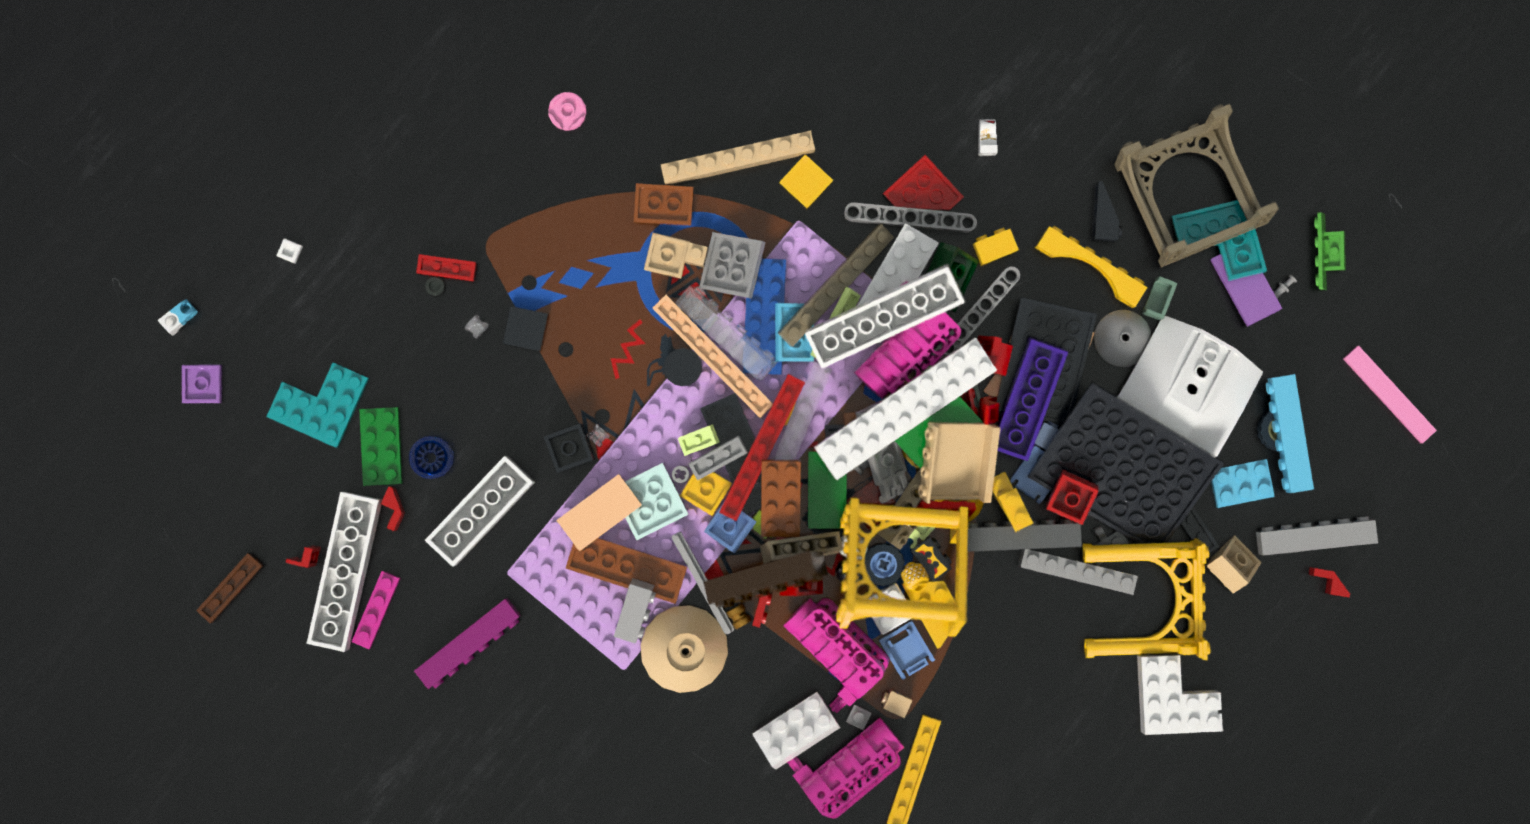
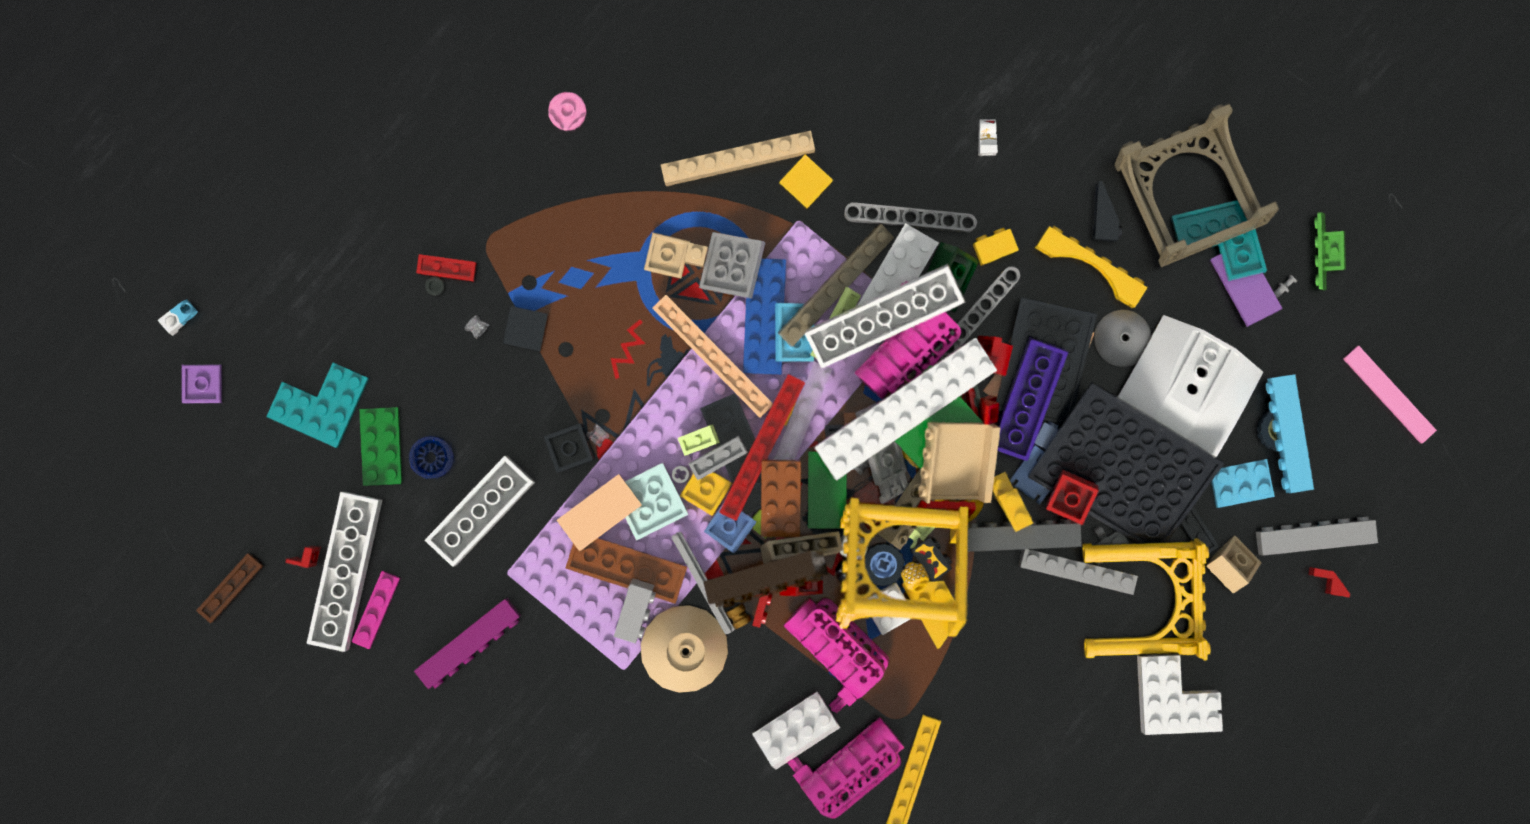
white tile [277,238,303,264] -> none
red slope [381,486,405,531] -> none
dark orange plate [634,183,694,226] -> none
black tile [664,348,702,386] -> none
clear brick [675,286,777,380] -> none
light grey plate [846,704,871,730] -> none
medium blue container [879,620,935,680] -> none
tan brick [881,689,912,718] -> none
red plate [882,155,964,211] -> none
sand green panel [1141,276,1177,321] -> none

